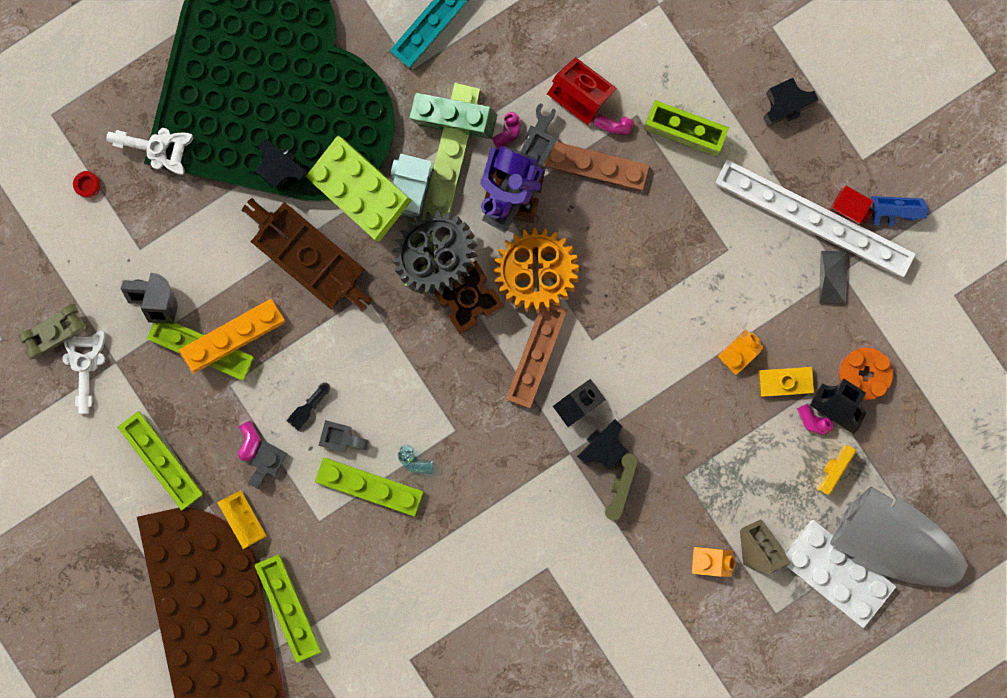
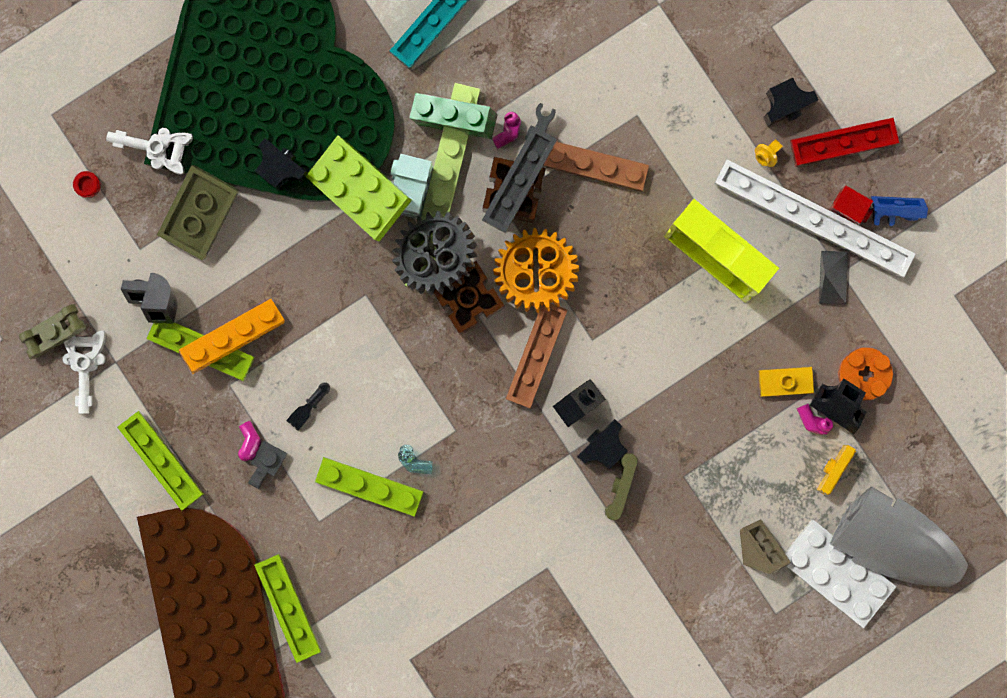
yellow plate [218,490,266,549] -> none
reddish brown plate [241,198,373,312] -> none
dark grey plate [318,420,368,453] -> none
dark purple piece [480,145,545,219] -> none
red bracket [547,57,617,125] -> none
dark pink arm [594,113,634,135] -> none
lime brick [643,100,729,157] -> none
light orange bracket [692,547,736,577] -> none
light orange bracket [717,329,763,375] -> none
none -> olive plate [157,165,240,260]
none -> neon yellow tile [664,199,779,303]
none -> yellow plate [755,139,783,167]
none -> red plate [790,117,899,167]

